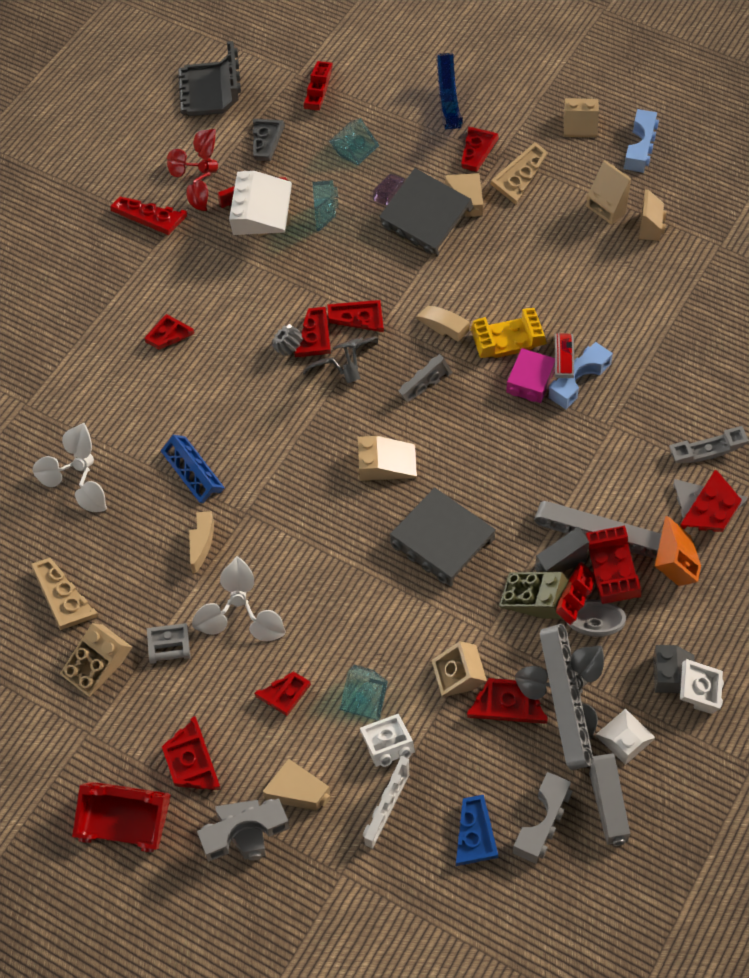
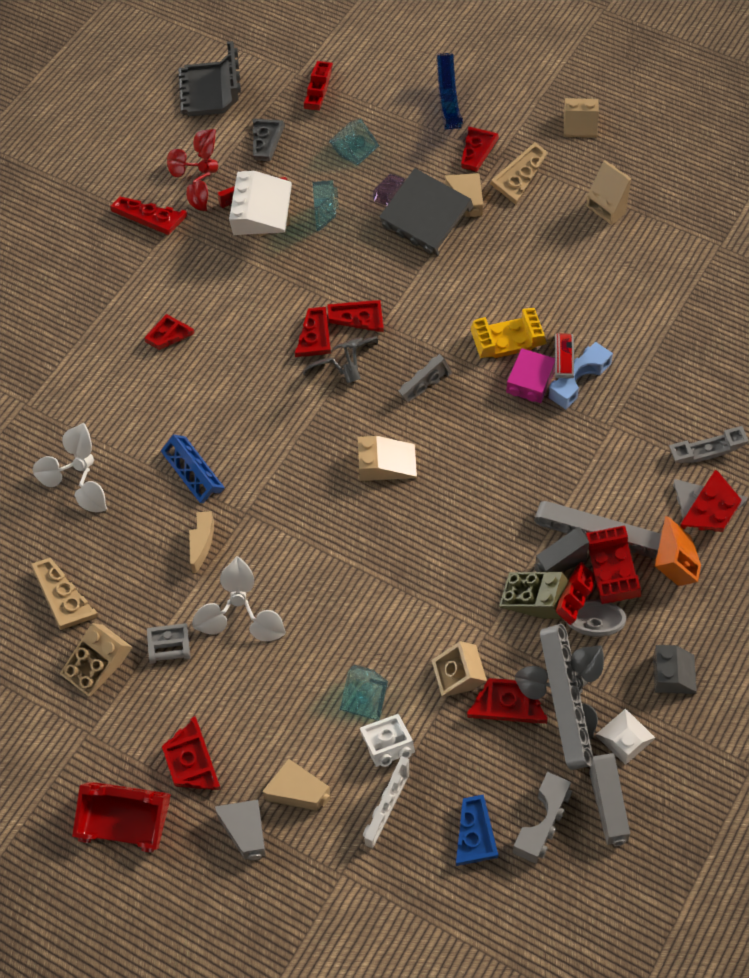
light grey arch [197,798,290,862] -> none
red wing [254,671,311,716] -> none
light grey gear [272,324,303,356] -> none
dark grey panel [390,487,496,587] -> none
tan slope [416,306,470,342] -> none
light blue arch [624,109,659,173] -> none
tan slope [639,189,667,241] -> none
white plate [680,659,724,714] -> none

